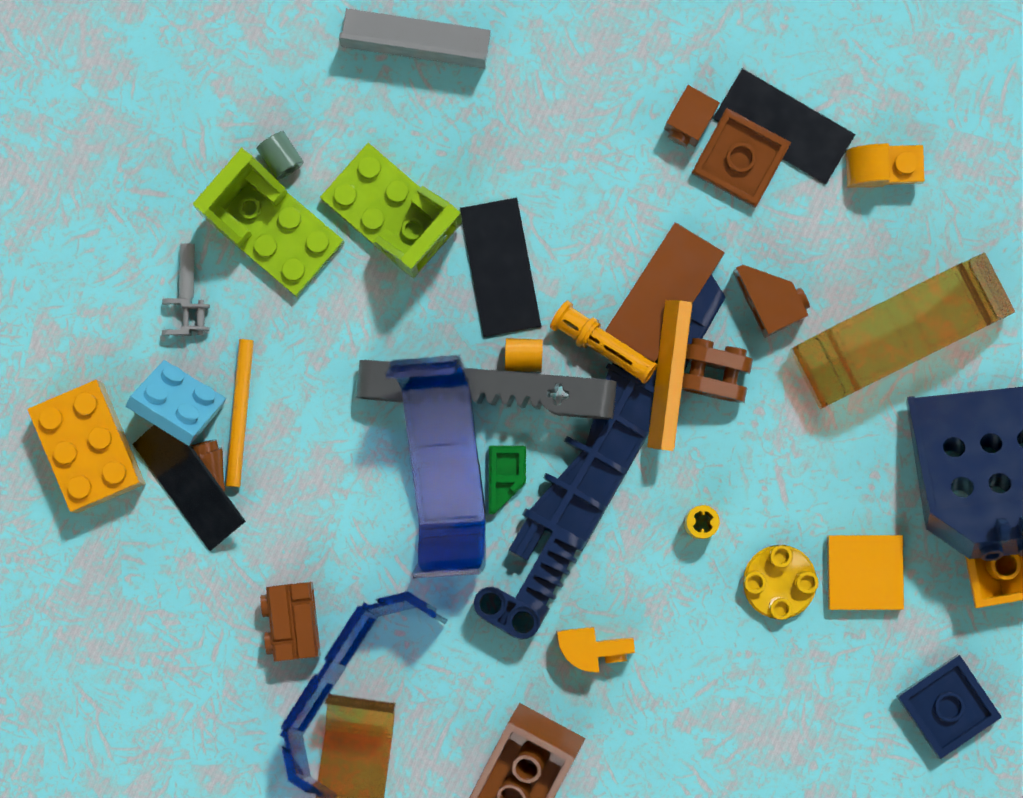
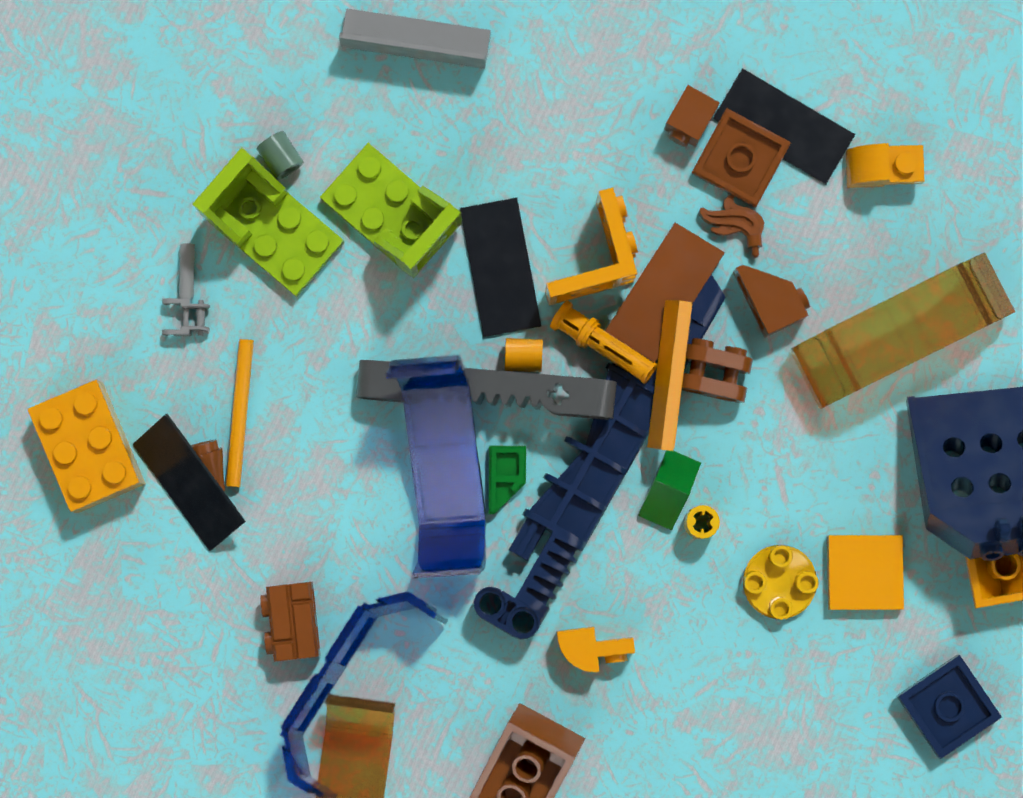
medium azure plate [125,360,226,446] -> none
none -> light orange bracket [545,187,638,306]
none -> green slope [638,450,701,530]
none -> dark orange piece [699,195,764,258]

